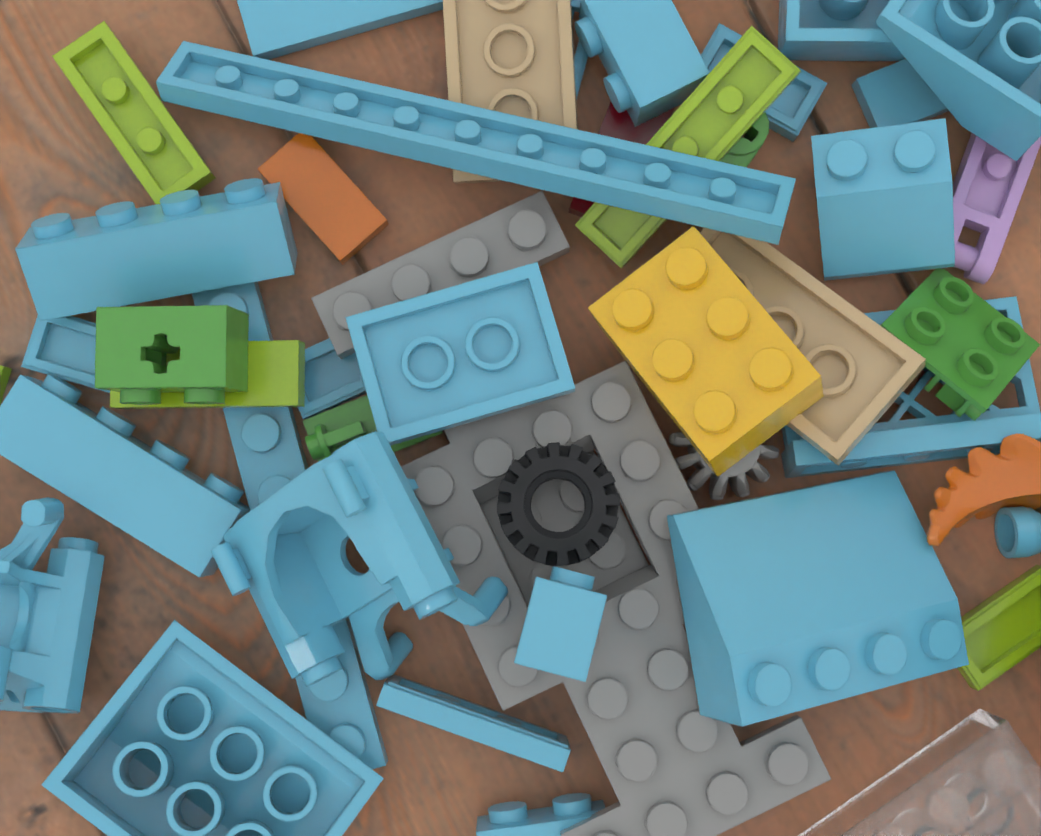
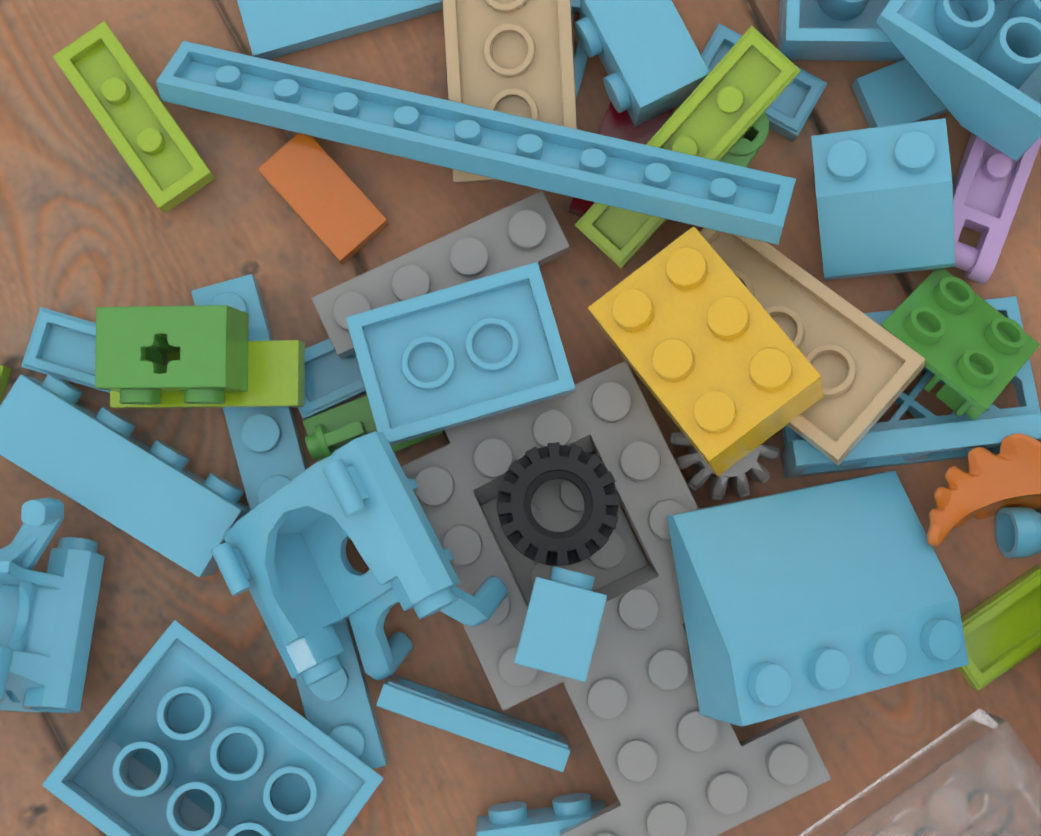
medium azure brick [15,178,298,321] -> none

